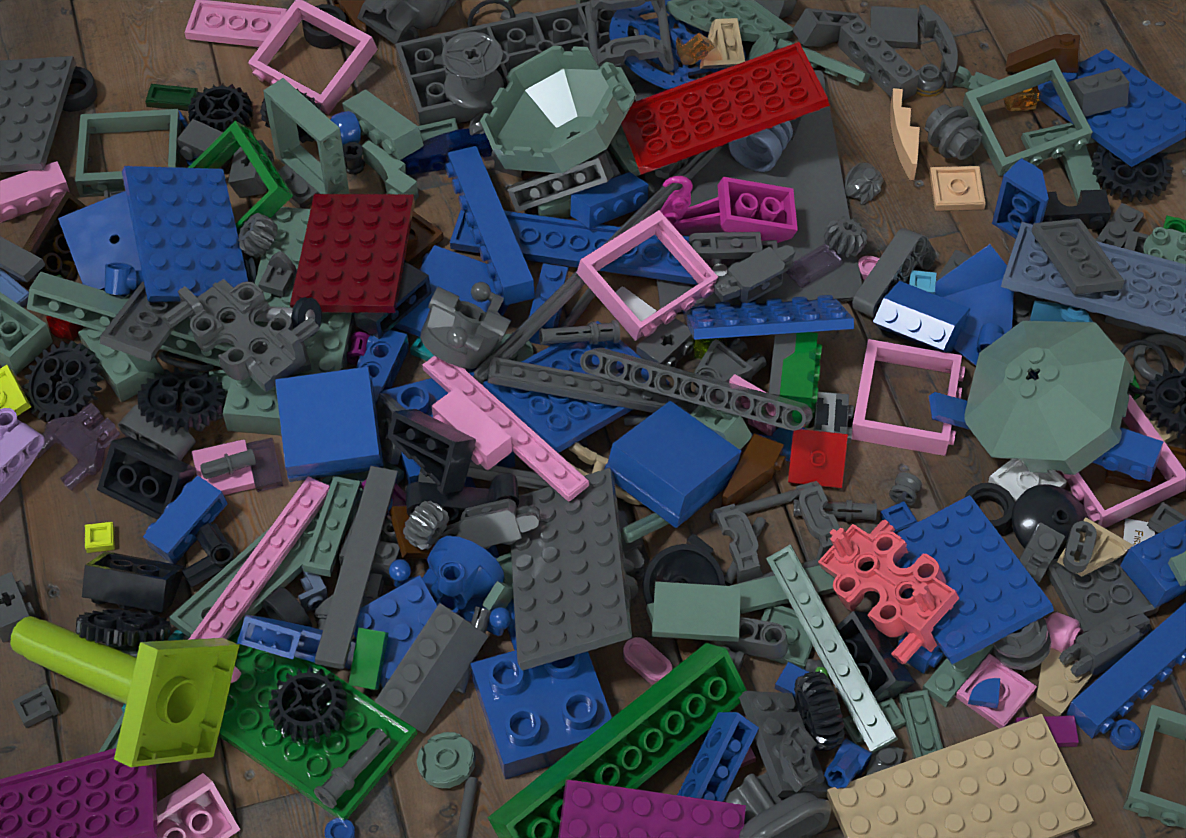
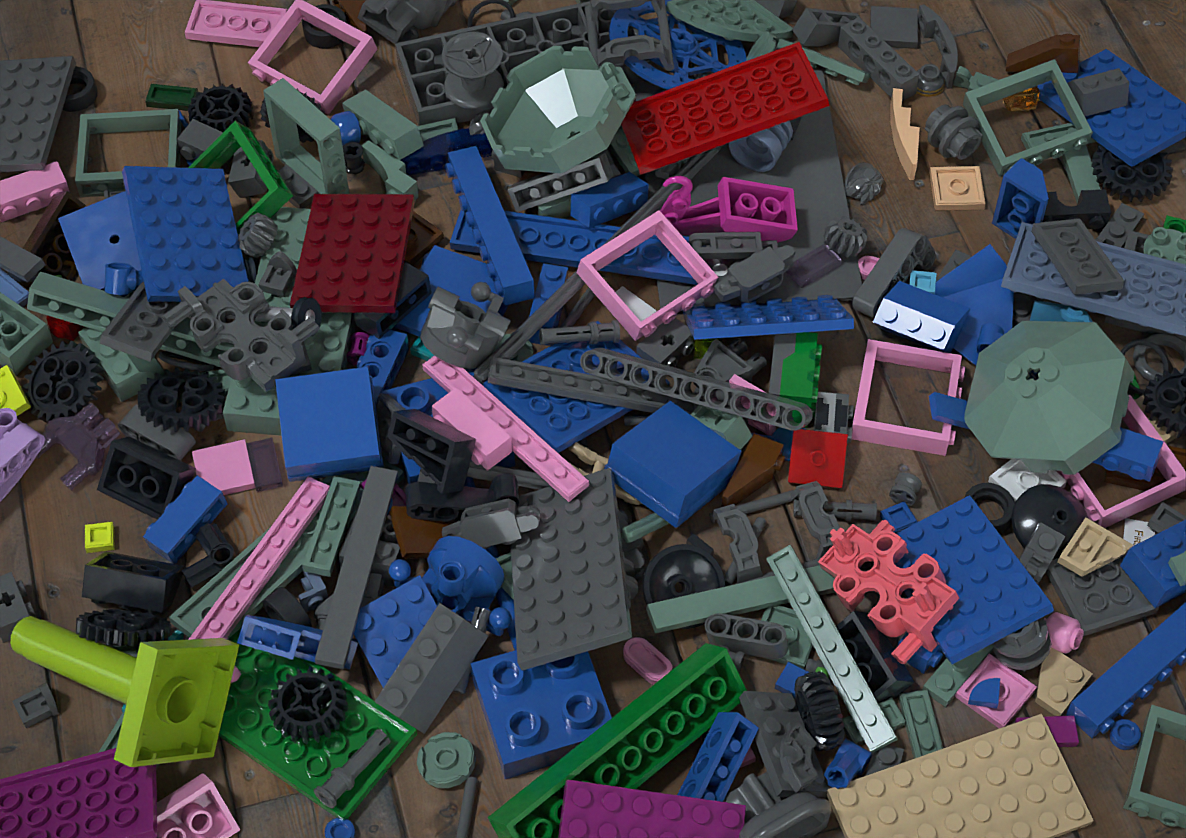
dark grey axle [200,449,256,479] -> none
green tile [348,628,389,690] -> none
dark grey gear [403,501,449,550] -> none
sand green tile [483,581,514,611] -> none
sand green tile [652,582,741,642] -> none
clear orange plate [676,33,715,65] -> none
tan wing [700,18,745,69] -> none
dark grey hinge [1059,613,1150,677] -> none
dark grey beam [1063,521,1097,573] -> none

